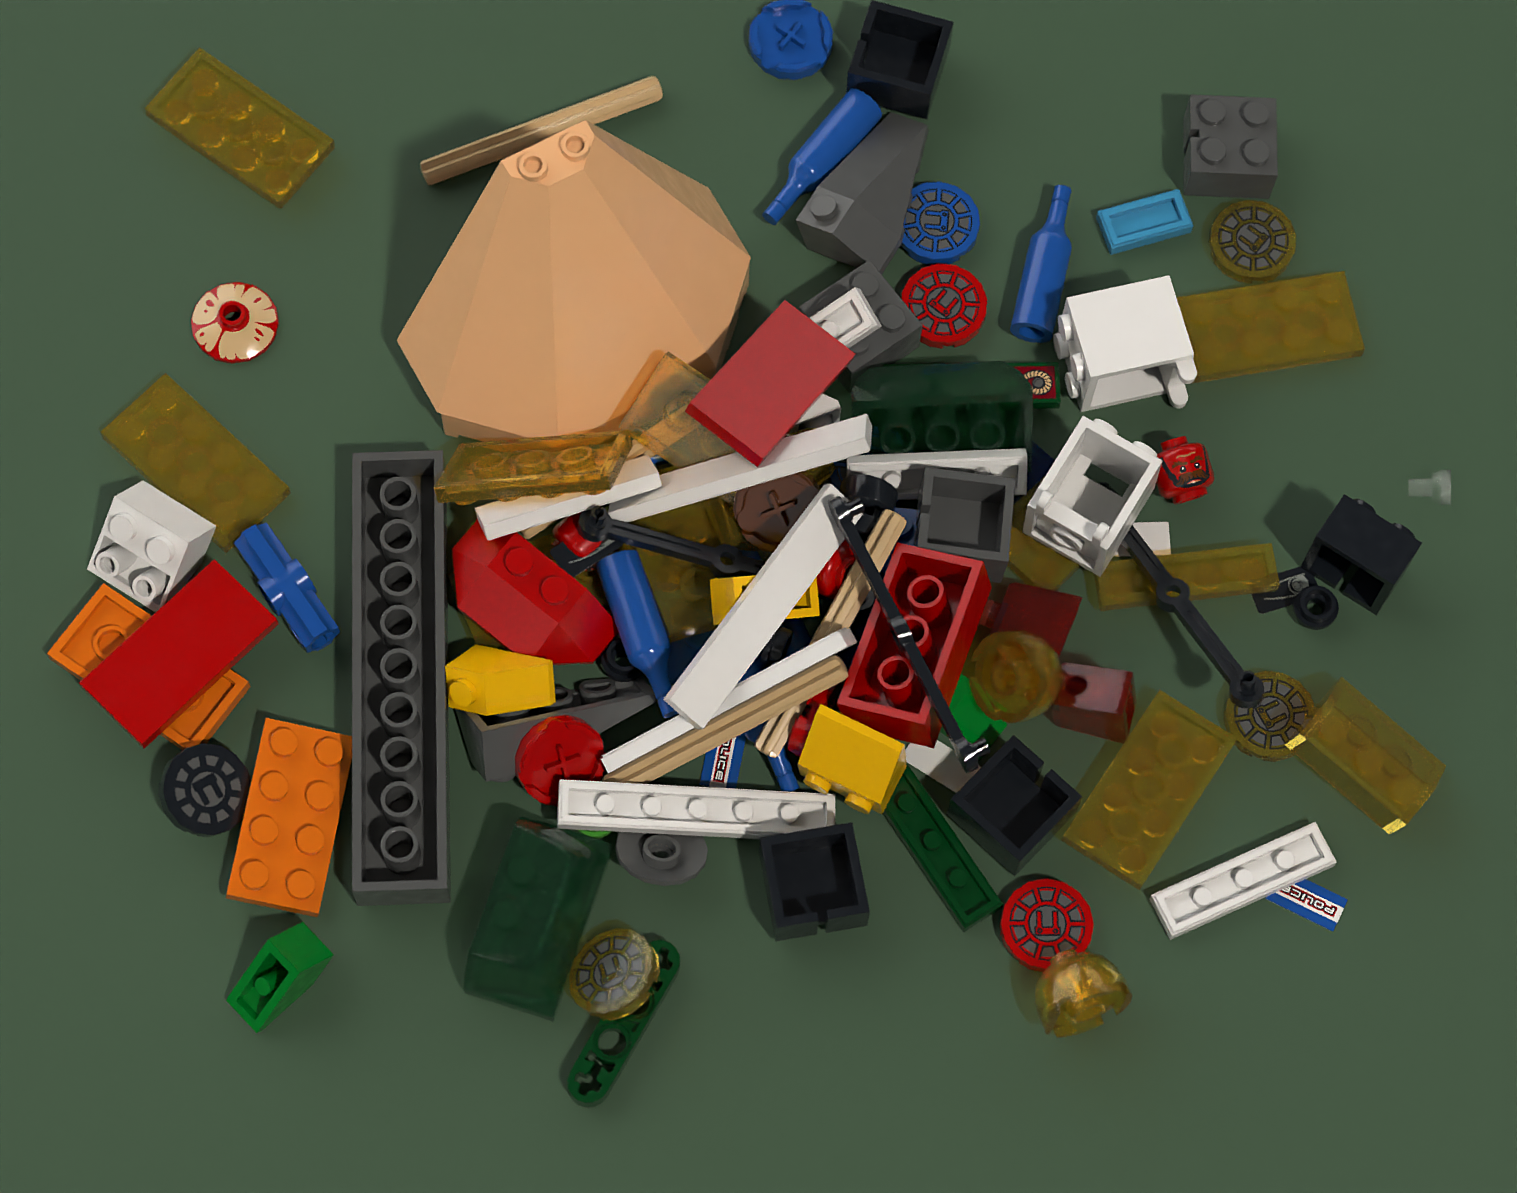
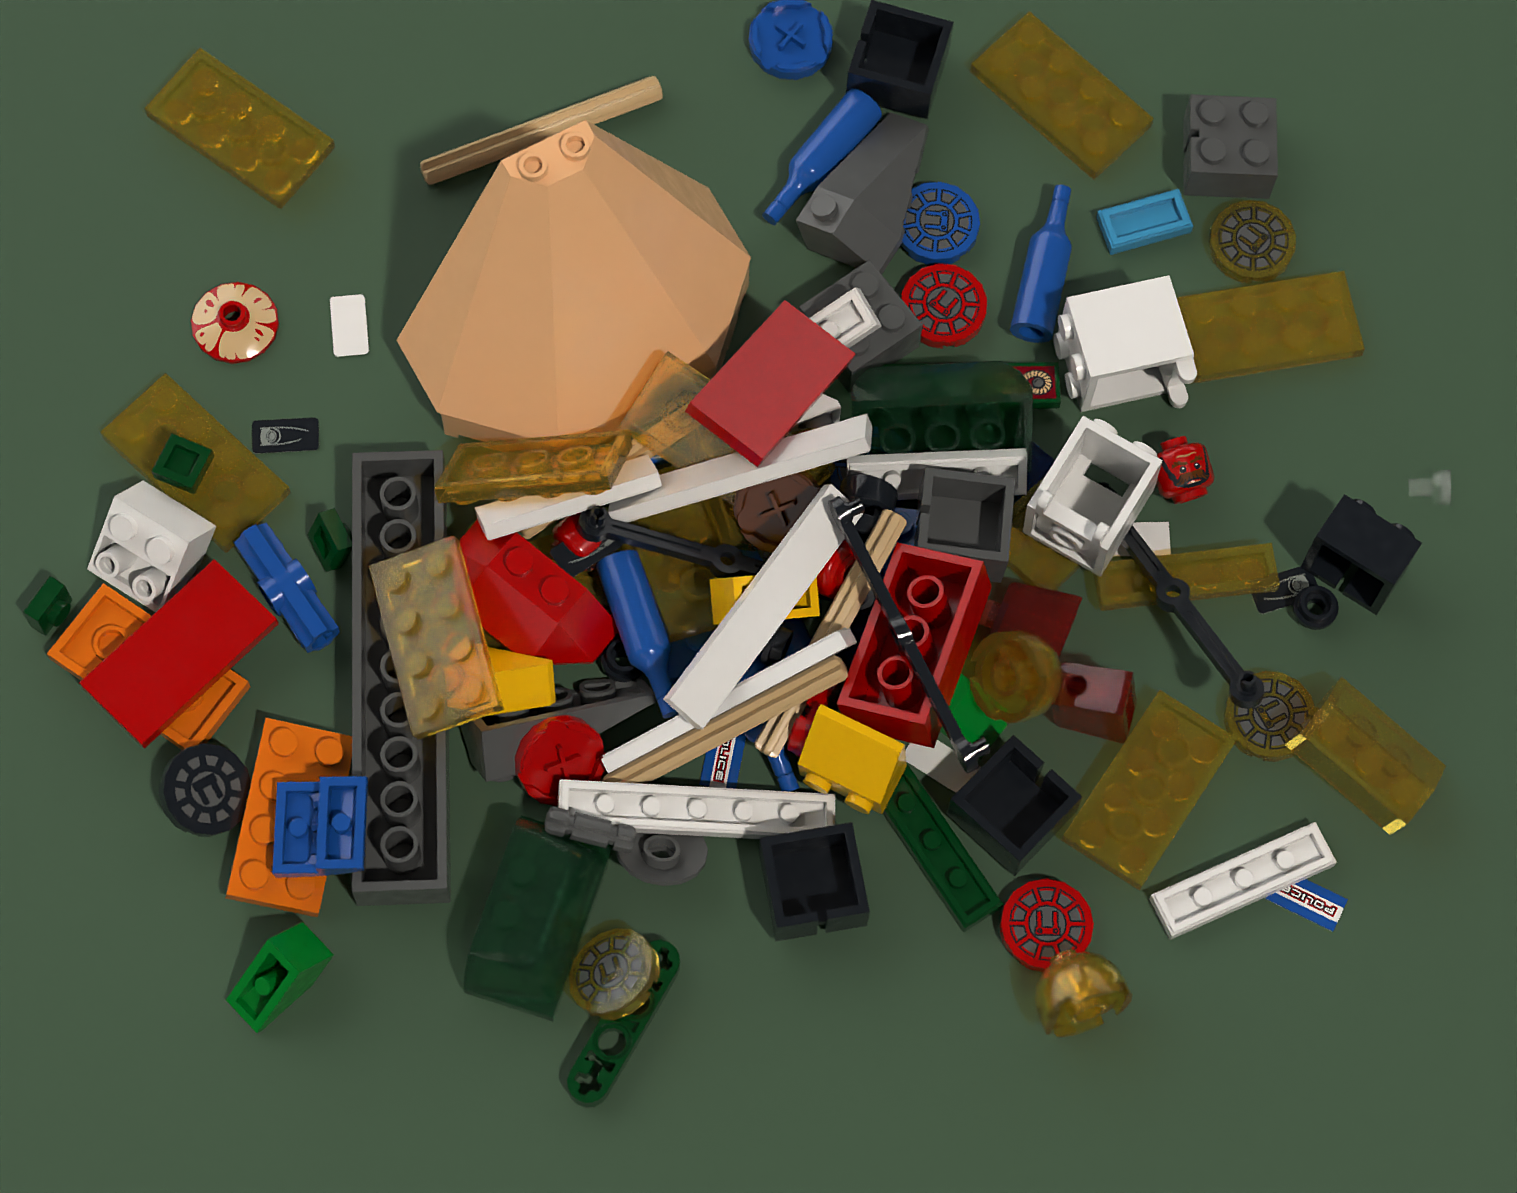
none -> dark green plate [23,576,73,636]
none -> dark green plate [151,433,214,495]
none -> black sticker [252,417,319,454]
none -> blue slope [272,776,368,878]
none -> dark green plate [307,508,352,572]
none -> white sticker [330,294,369,357]
none -> clear yellow plate [369,536,504,740]
none -> dark grey axle [544,807,636,853]
none -> clear yellow plate [970,11,1154,180]

